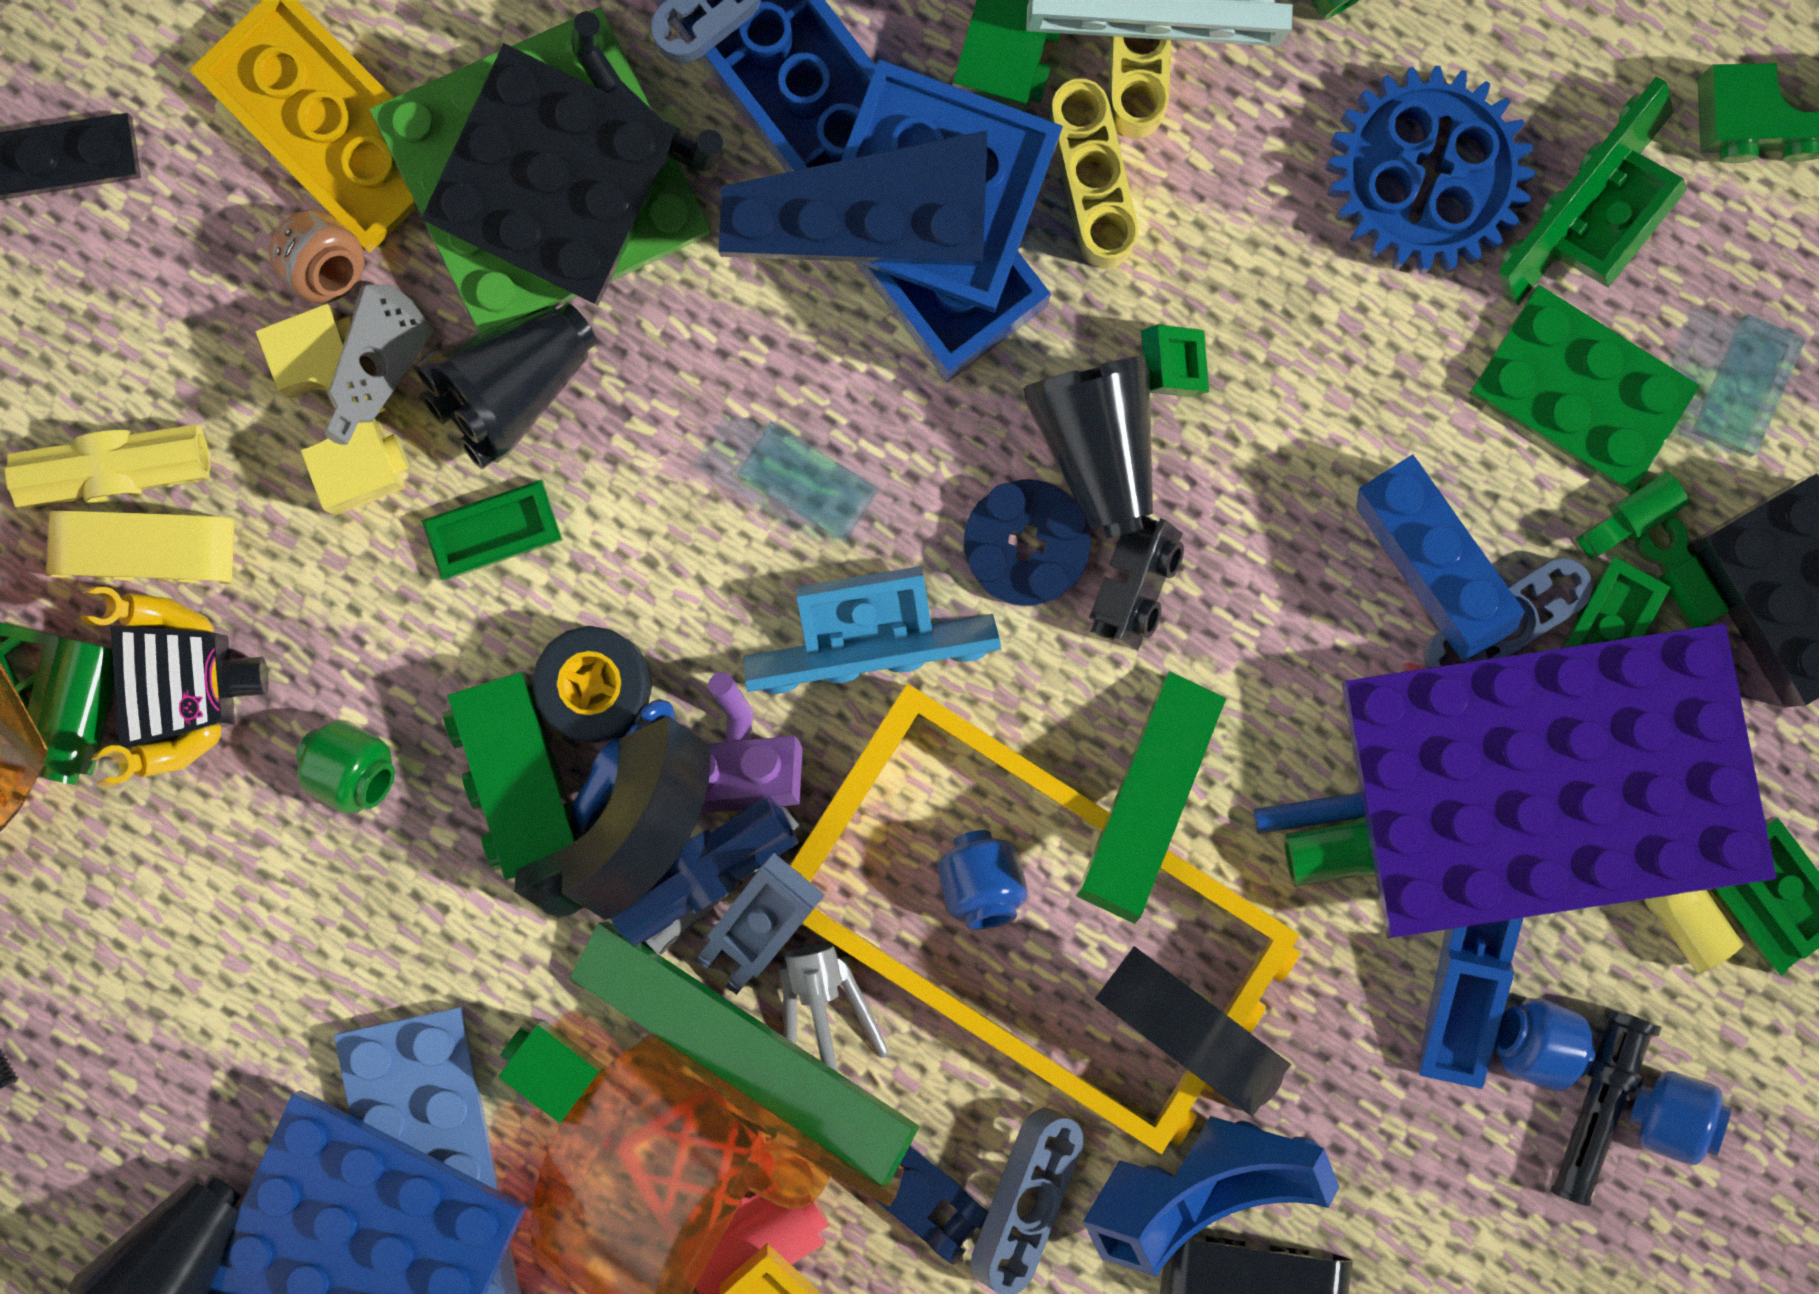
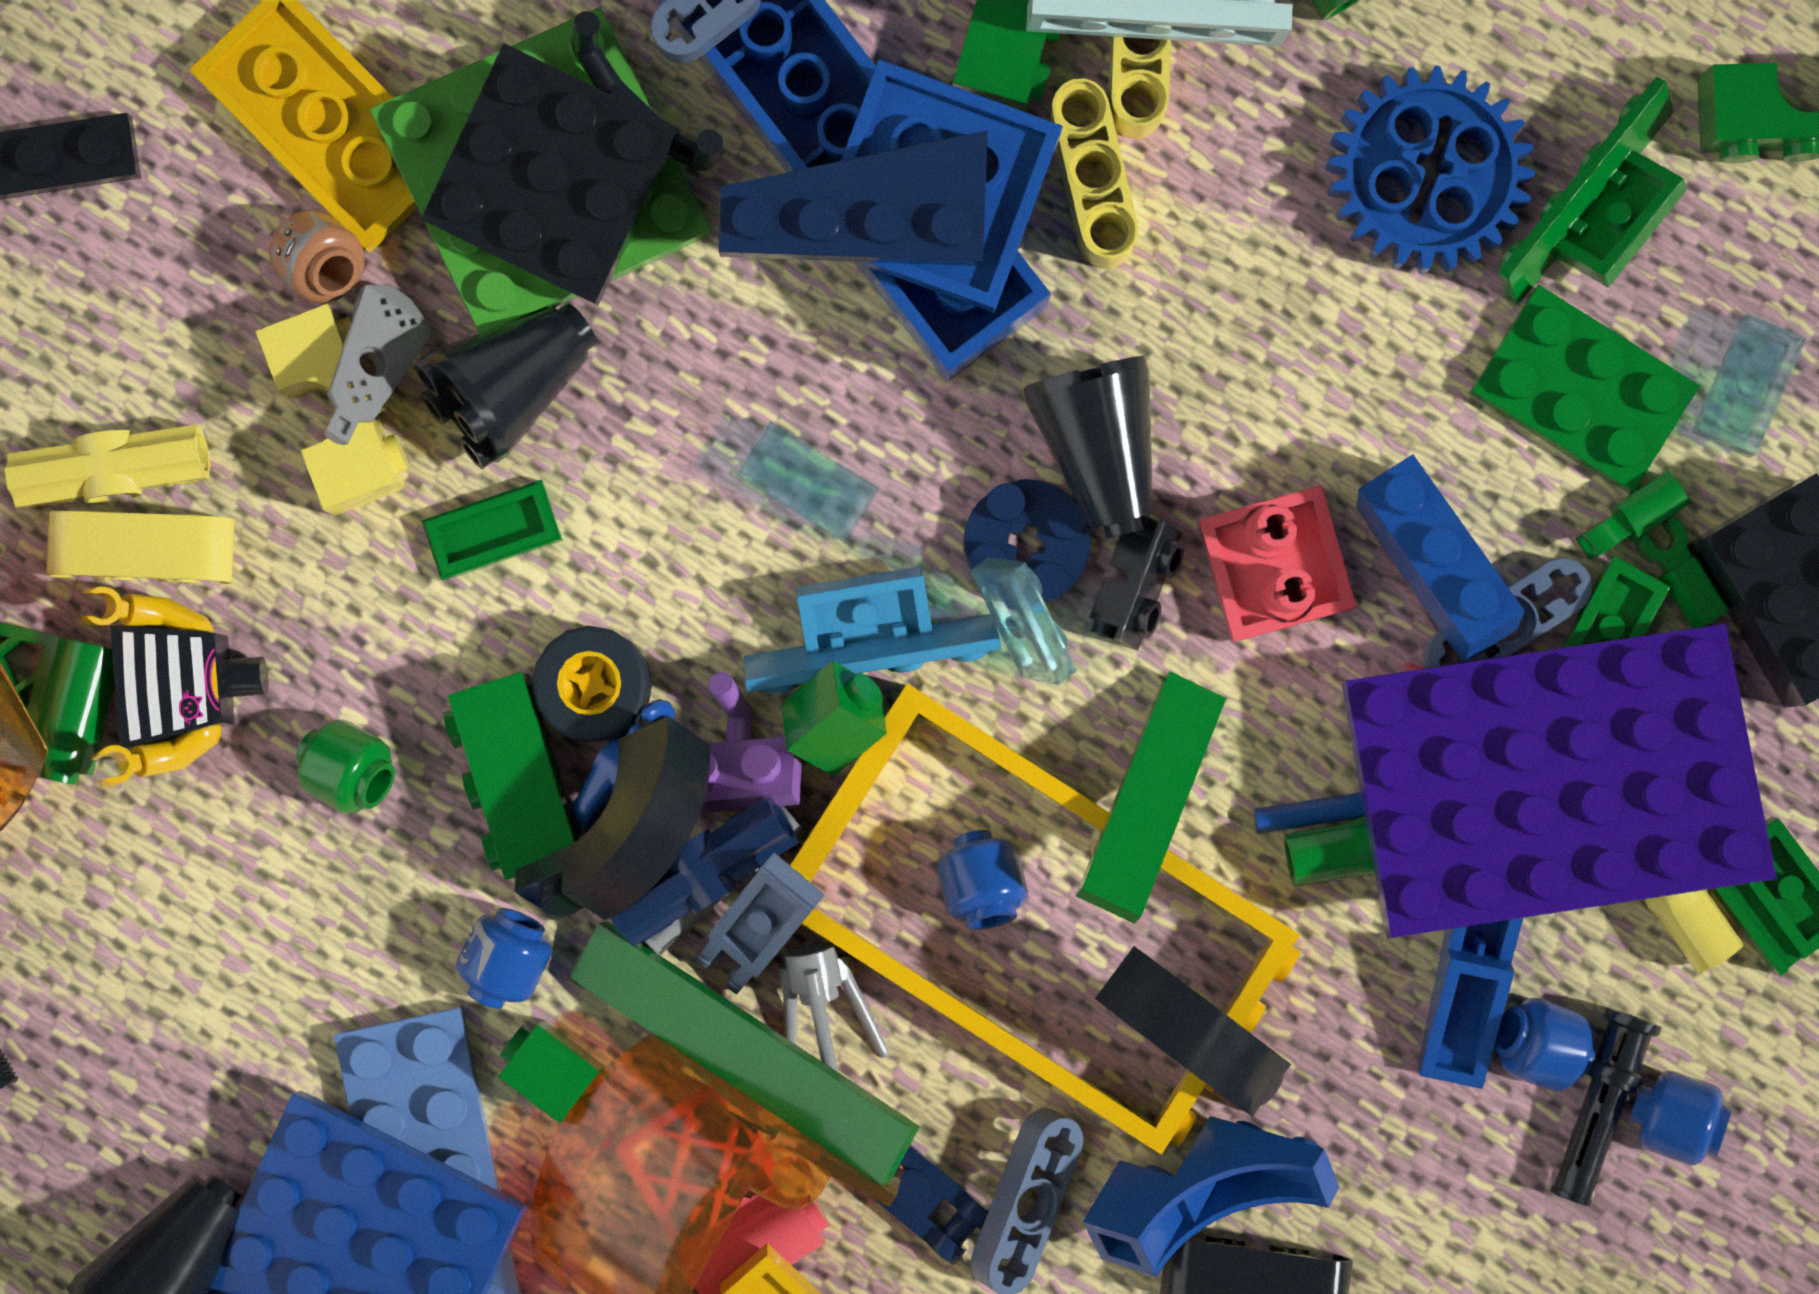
green plate [1141,324,1209,397] -> none
none -> blue head [456,908,552,1009]
none -> green brick [781,660,887,776]
none -> clear light blue plate [970,558,1077,685]
none -> coral plate [1197,485,1357,643]

